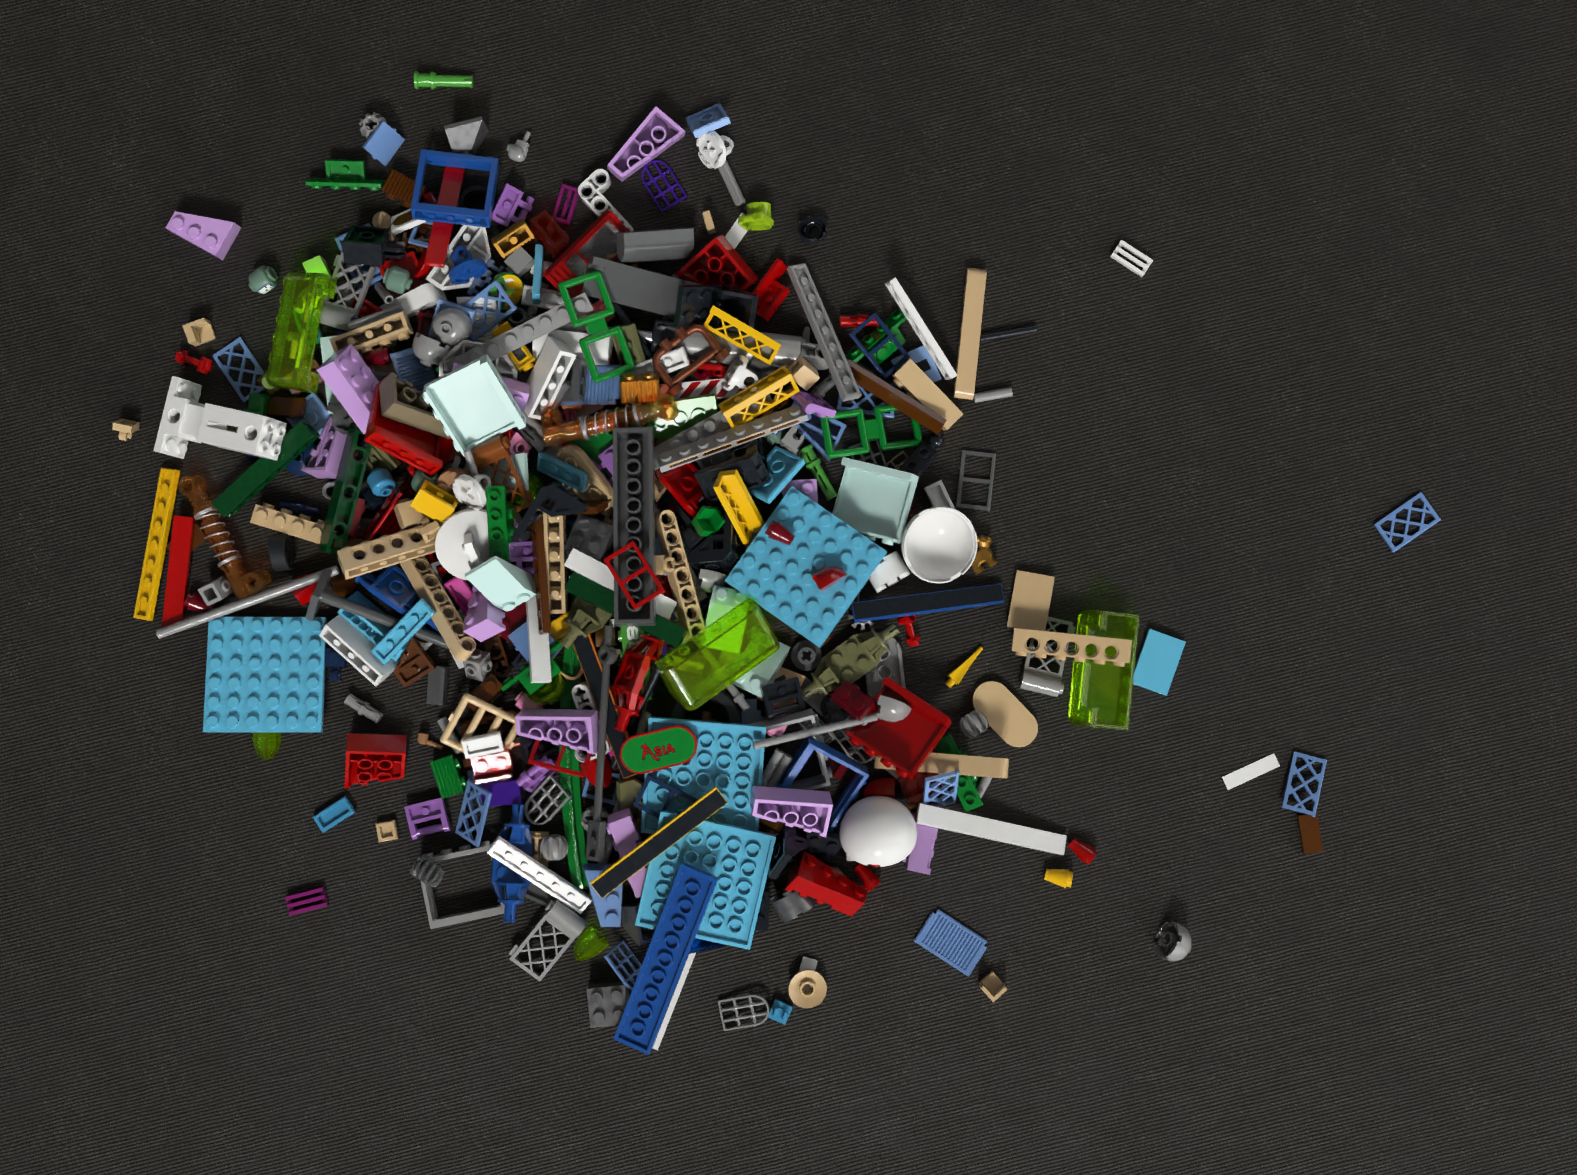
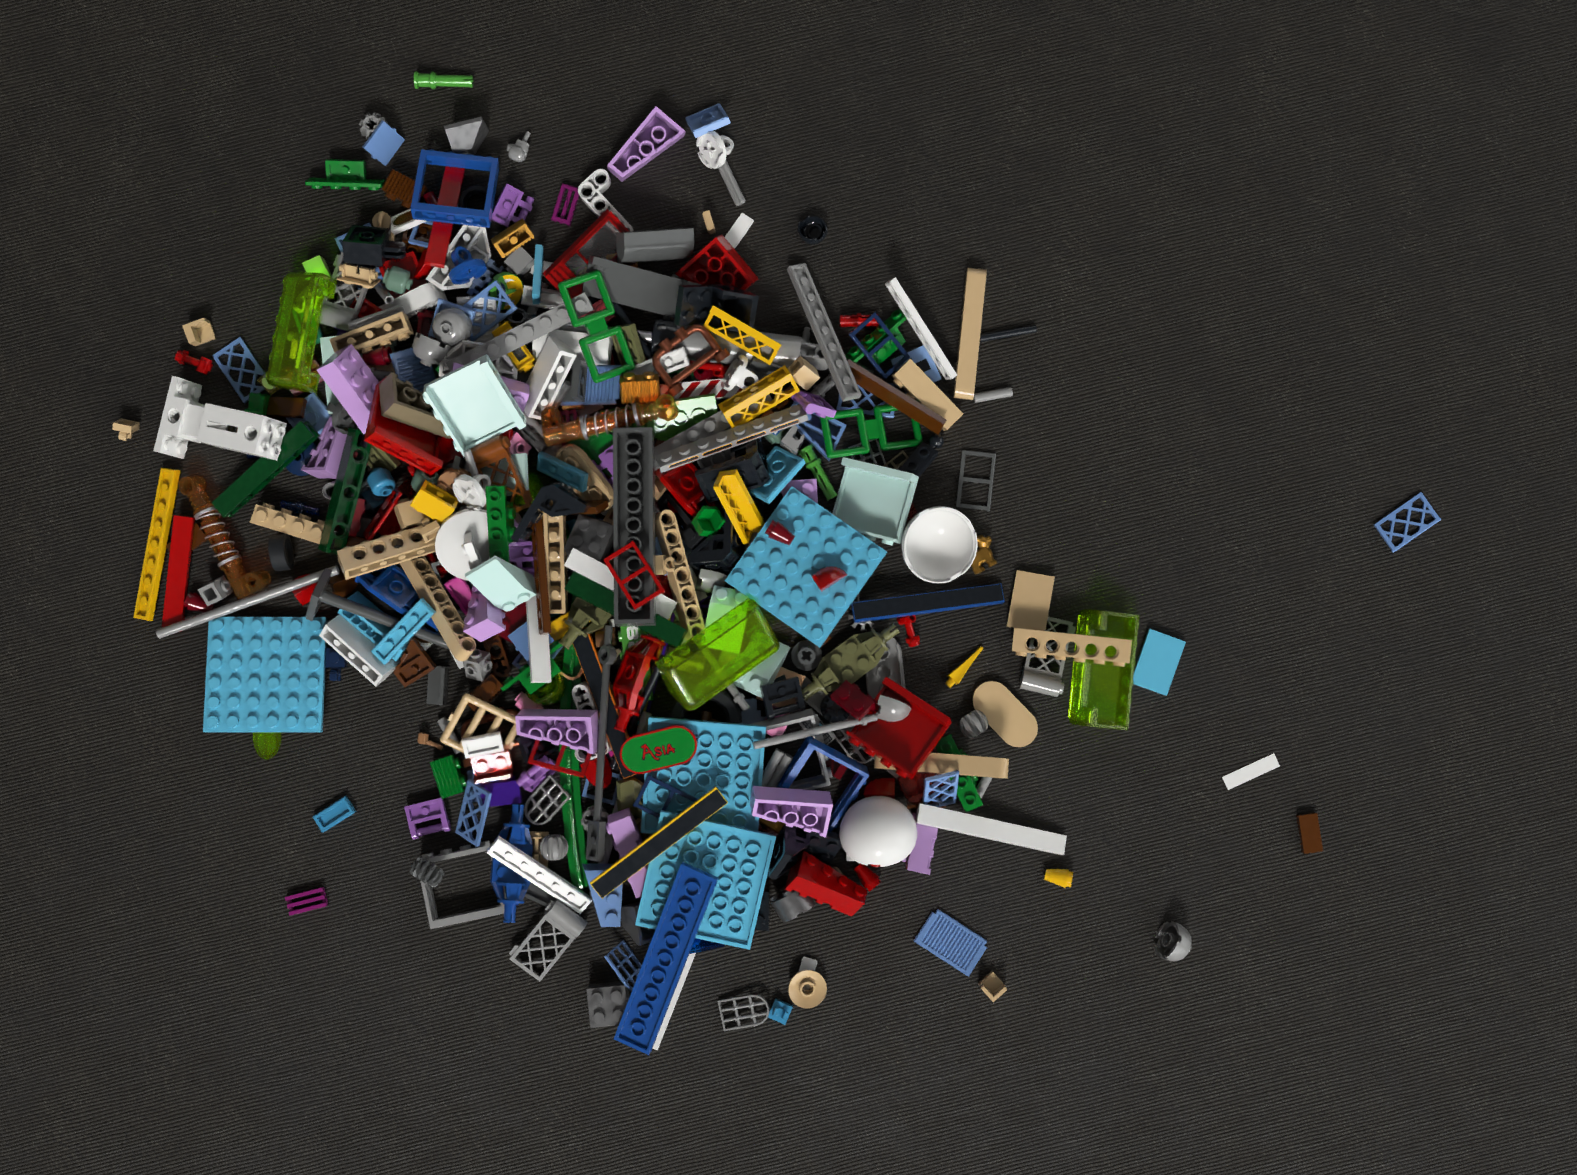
lavender wedge [166,211,241,260] -> none
sand green head [248,265,278,294] -> none
light grey pin [344,693,383,724] -> none
red wedge [344,733,407,789] -> none
tan tile [376,819,399,842] -> none
clear red brick [529,210,570,258] -> none
clear neon green brick [574,926,609,961] -> none
dark purple window [641,160,687,213] -> none
lime piece [738,202,774,231] -> none
red bracket [752,258,790,322] -> none
white brick [869,551,910,593] -> none
white tile [924,480,955,509] -> none
red cone [1068,838,1098,865] -> none
white tile [1110,240,1153,277] -> none
medium blue window [1281,751,1327,817] -> none
none -> tan hinge [336,263,381,289]

